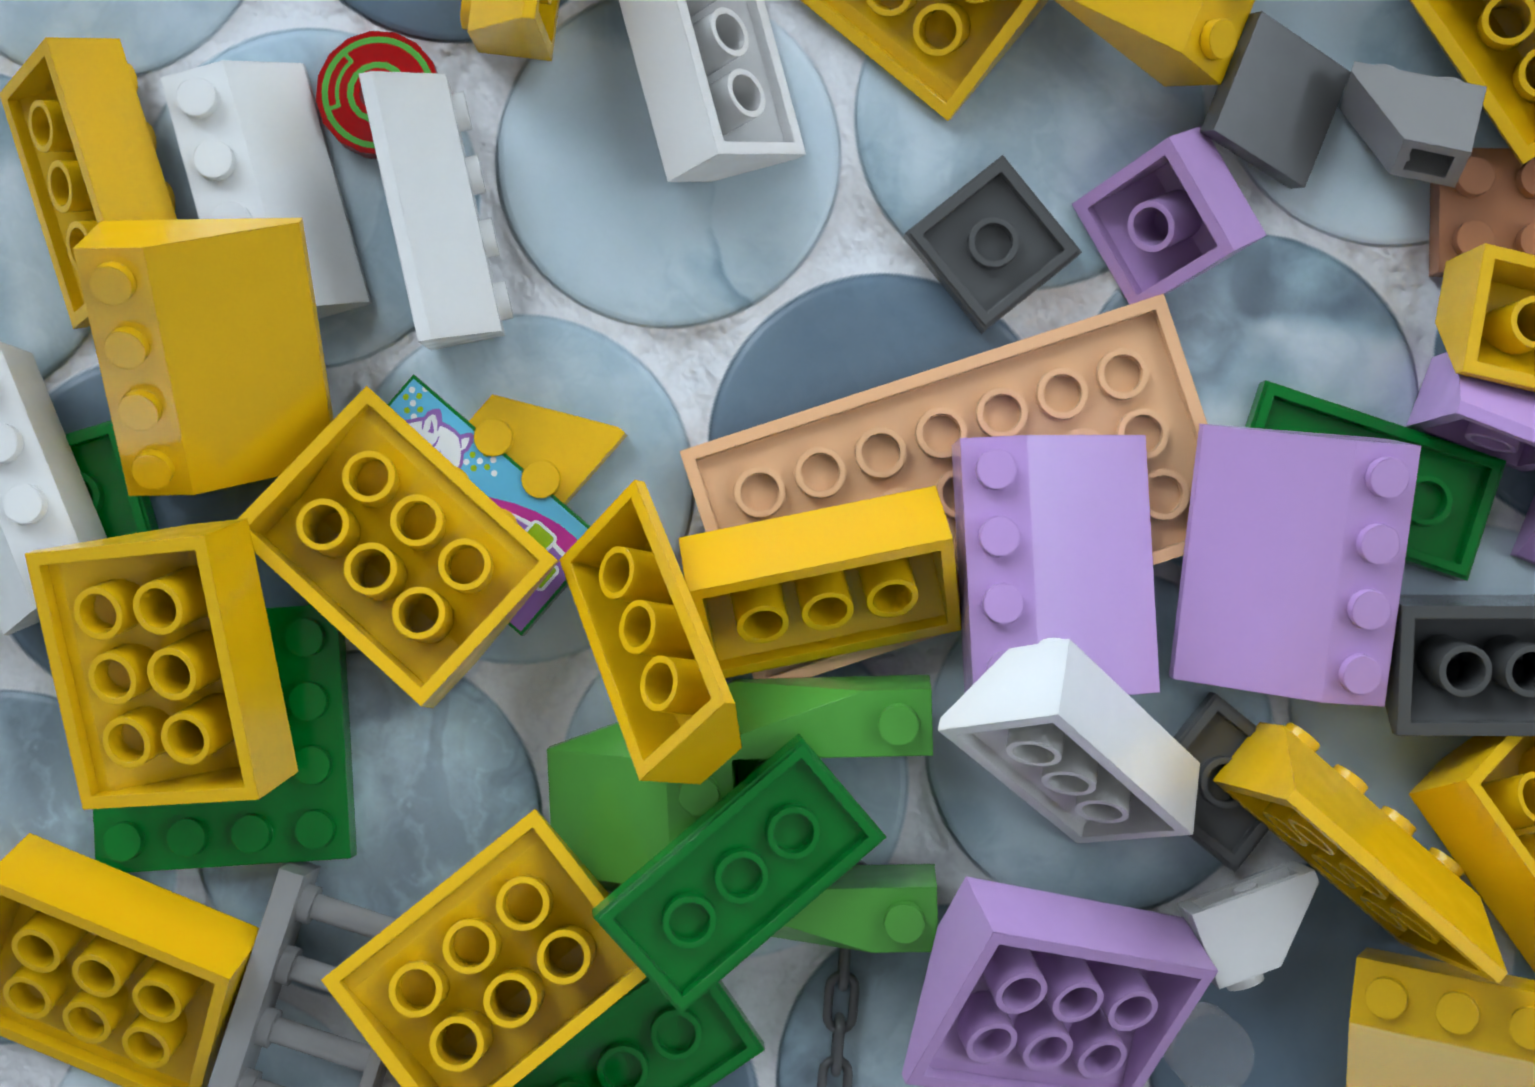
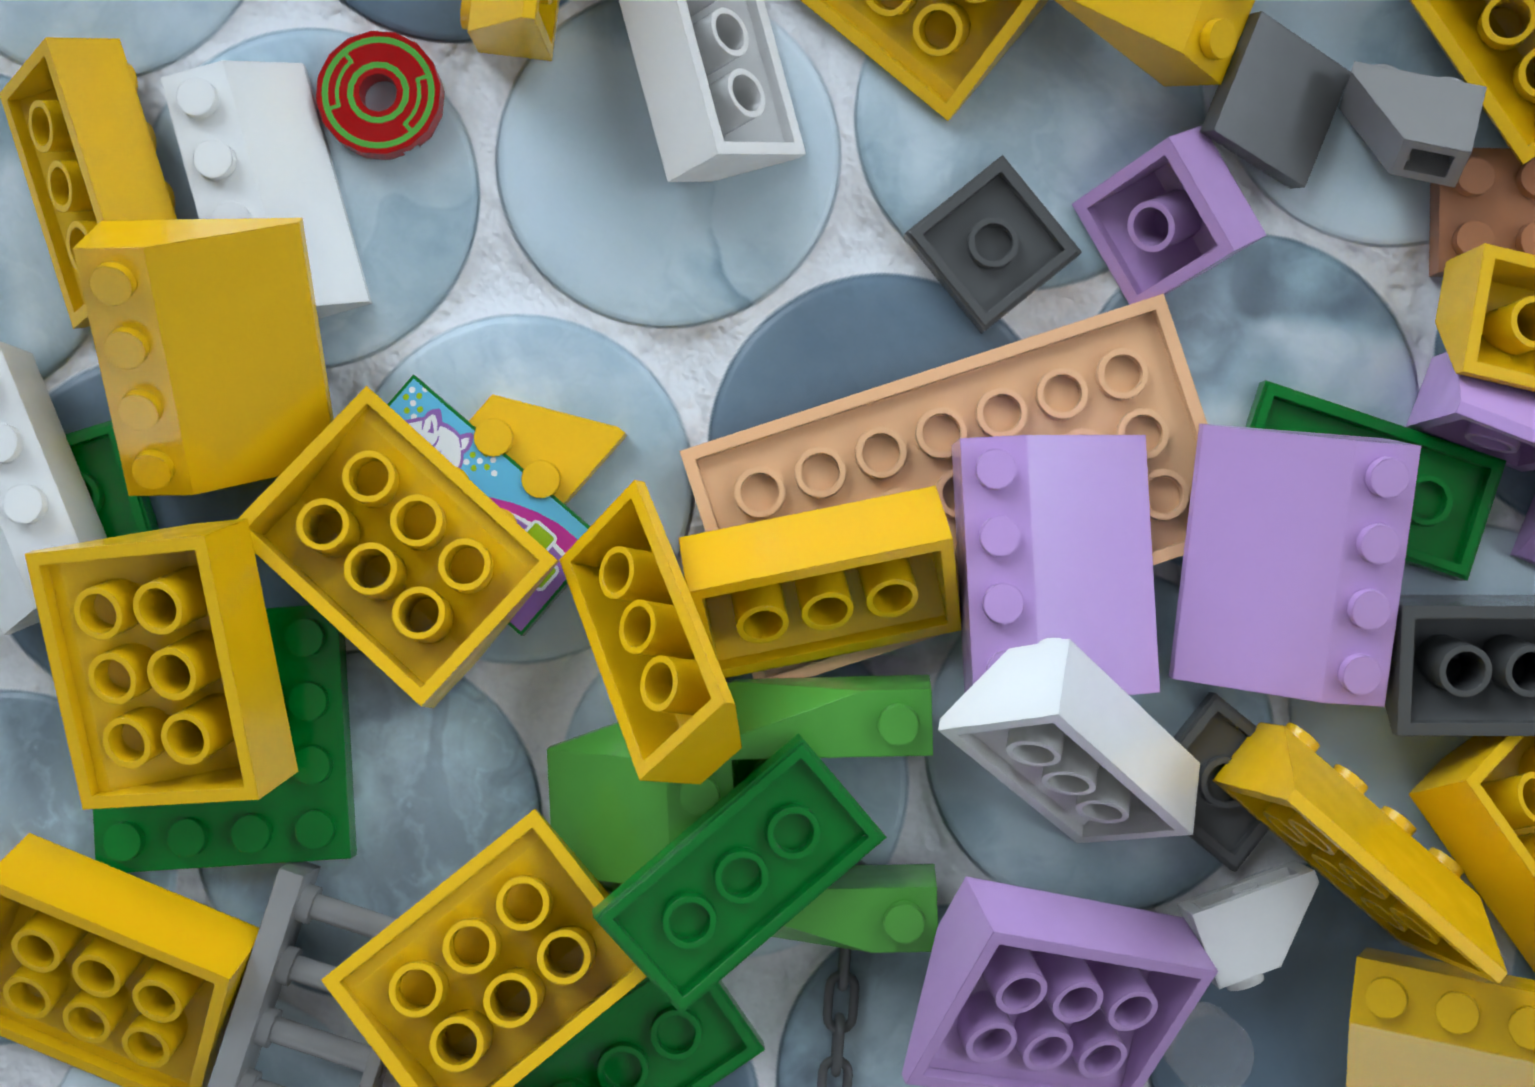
white slope [359,71,513,351] -> none

